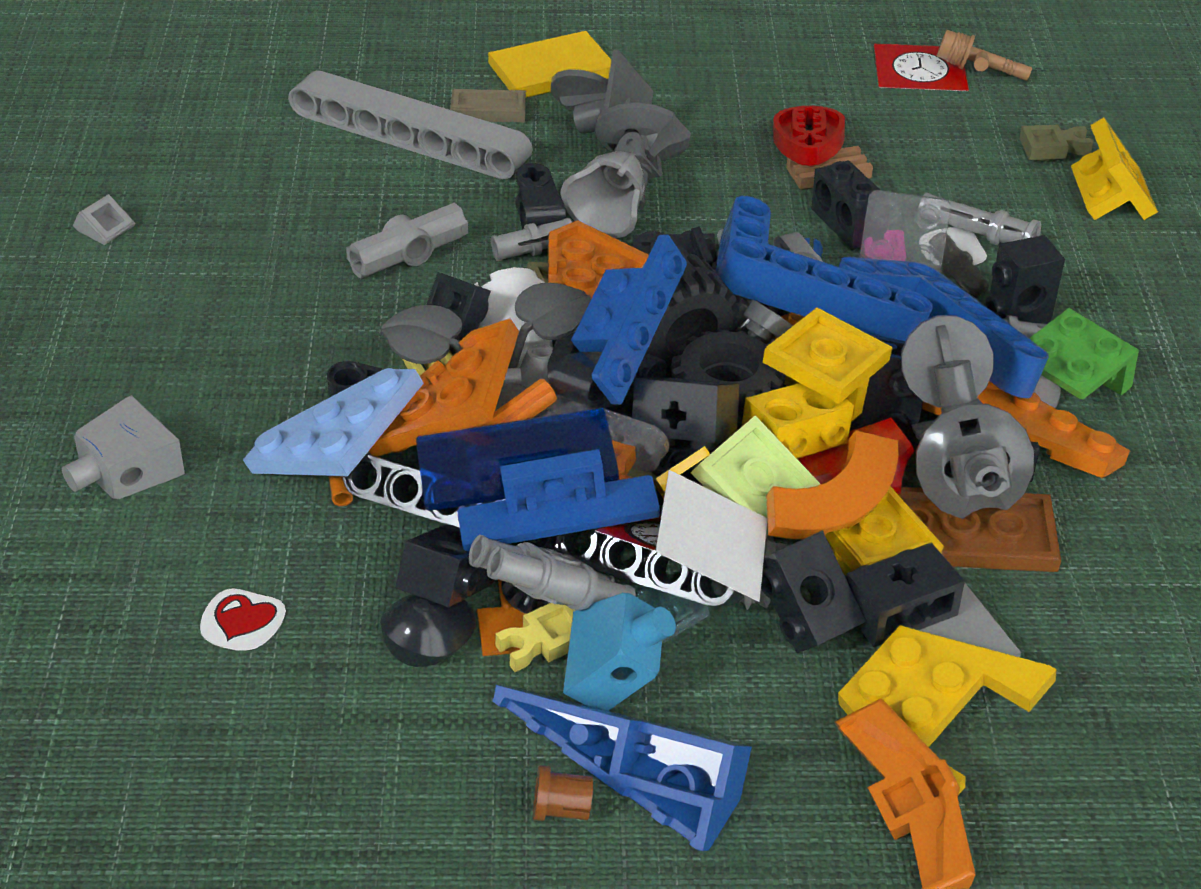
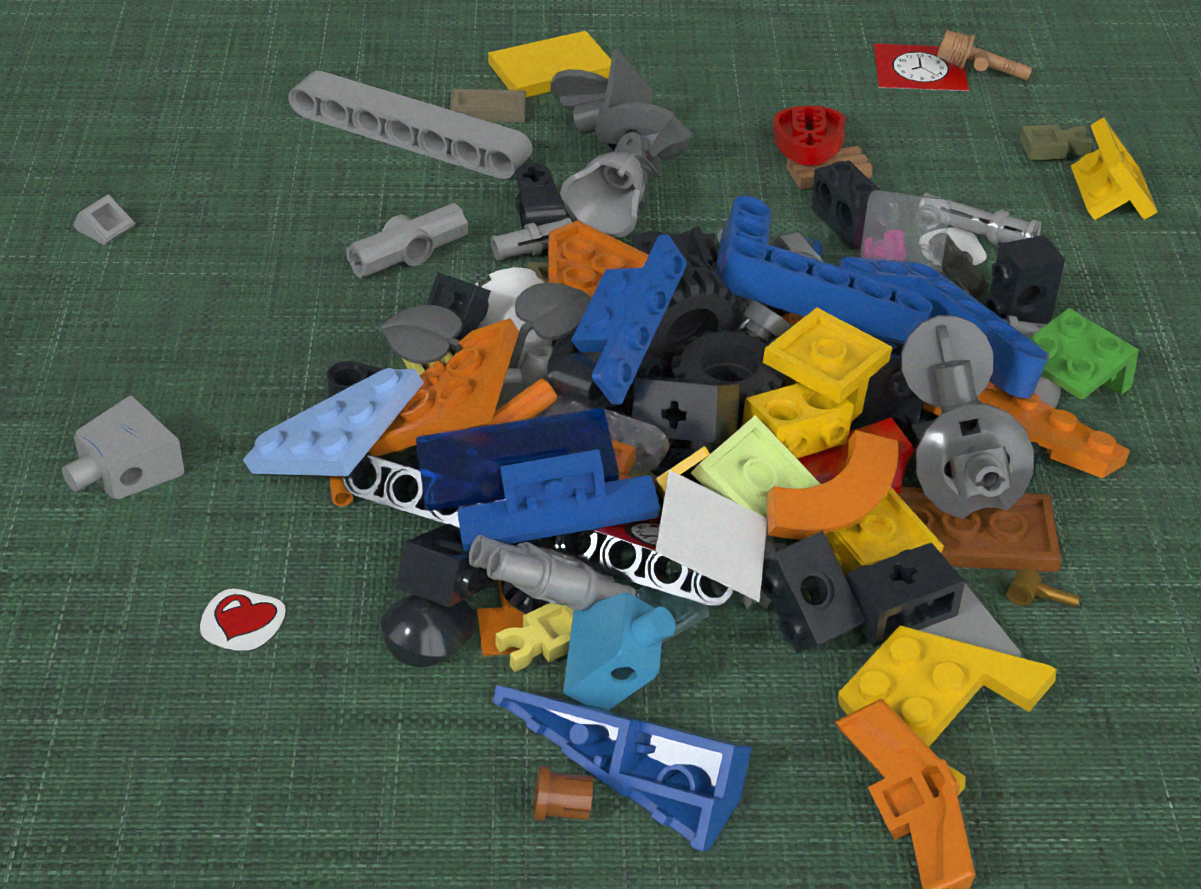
none -> pearl gold hand [1006,568,1079,608]

